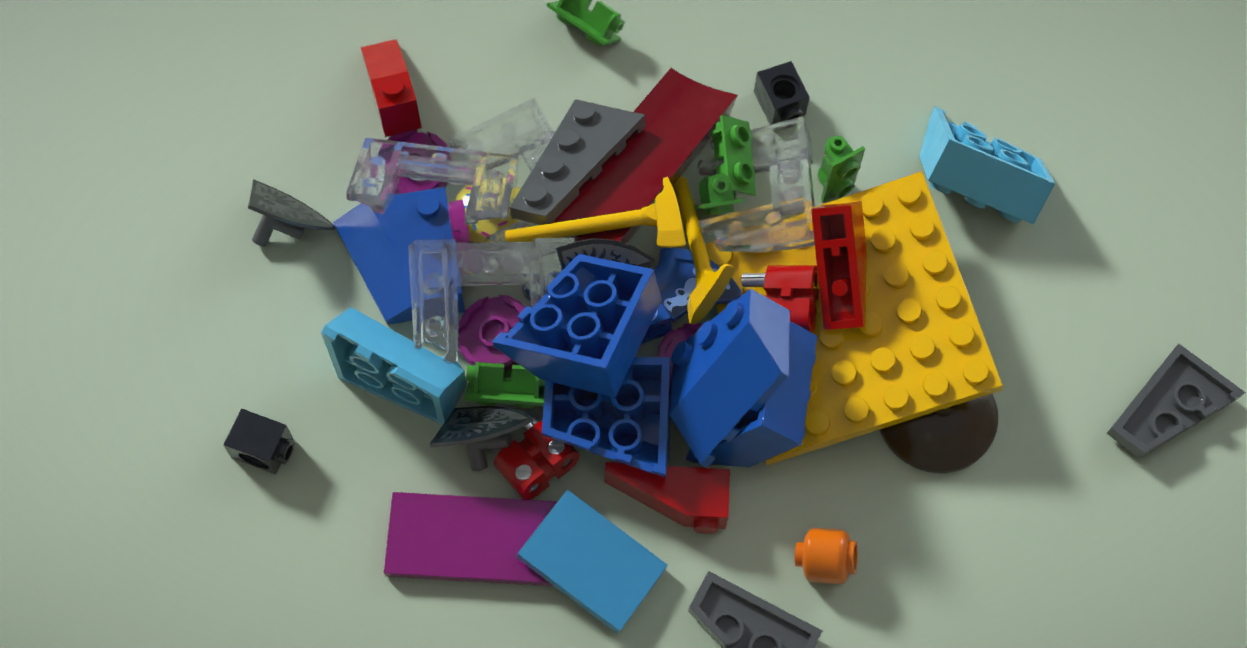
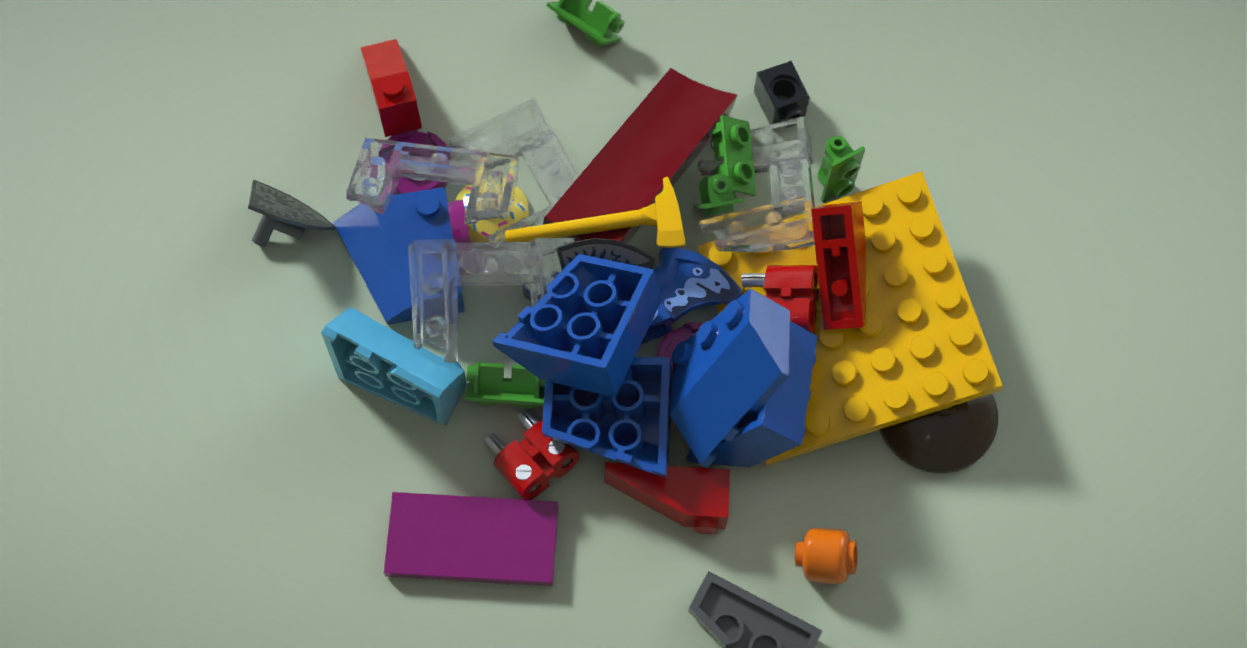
black brick [223,408,294,475] -> none
shield [430,406,534,471] -> none
magenta tile [457,295,525,372] -> none
dark grey wing [510,99,646,225] -> none
dark azure tile [516,489,668,634] -> none
yellow piece [674,177,735,325] -> none
medium azure wedge [919,106,1055,224] -> none
dark grey wing [1106,343,1246,459] -> none

